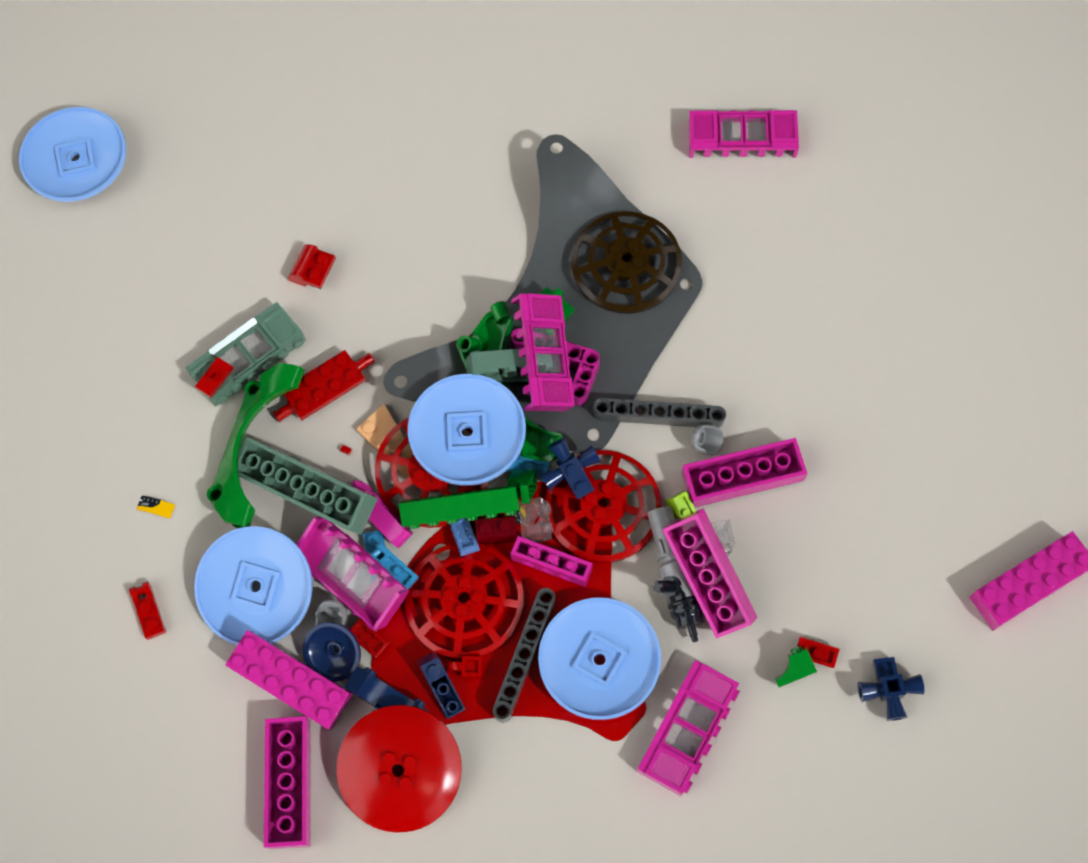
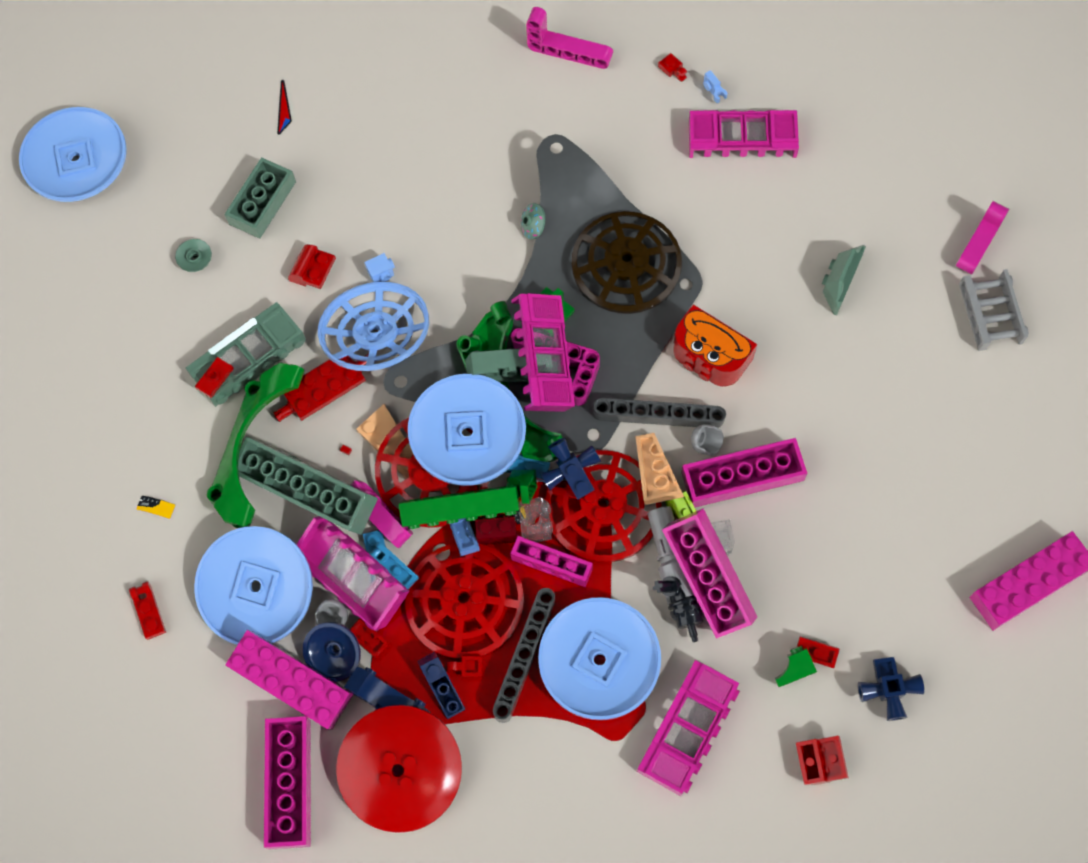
none -> sand green dish [175,239,212,272]
none -> sand green brick [224,157,296,239]
none -> sticker [277,80,292,135]
none -> light blue dish [318,282,429,371]
none -> light blue brick [364,253,395,282]
none -> sand green dish [521,203,545,240]
none -> dark pink beam [526,7,613,69]
none -> light nougat wing [635,433,684,505]
none -> red plate [658,53,687,82]
none -> brick [673,304,757,387]
none -> light blue plate [703,70,728,103]
none -> red brick [796,735,849,785]
none -> sand green wedge [822,245,866,315]
none -> dark pink beam [956,201,1009,275]
none -> light grey fence [959,269,1029,351]

